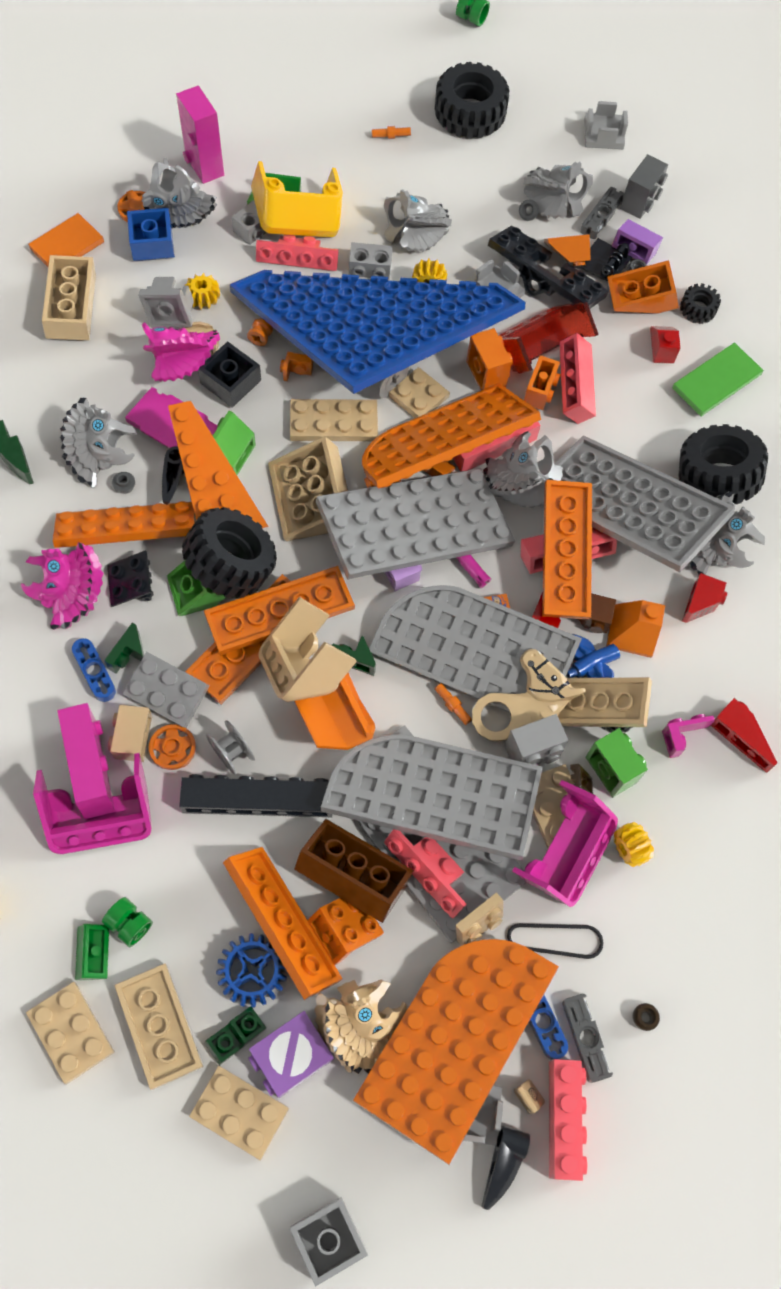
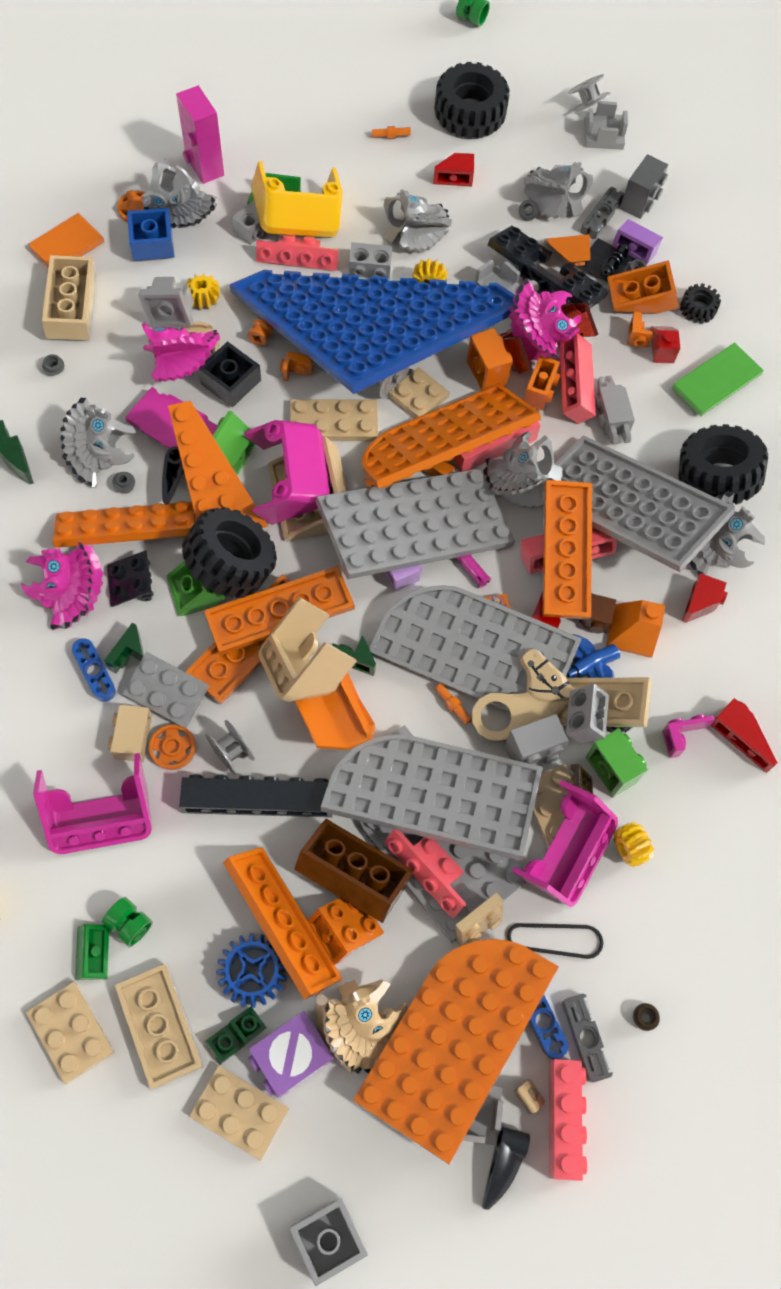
dark pink brick [57,703,116,820] -> none
none -> dark grey plate [42,354,65,376]
none -> dark pink windscreen [244,420,330,525]
none -> red slope [433,153,474,187]
none -> dark pink piece [508,279,581,361]
none -> light grey brick [566,684,609,745]
none -> light grey piece [568,74,611,112]
none -> light grey hinge [595,376,635,445]
none -> orange bracket [627,311,653,347]

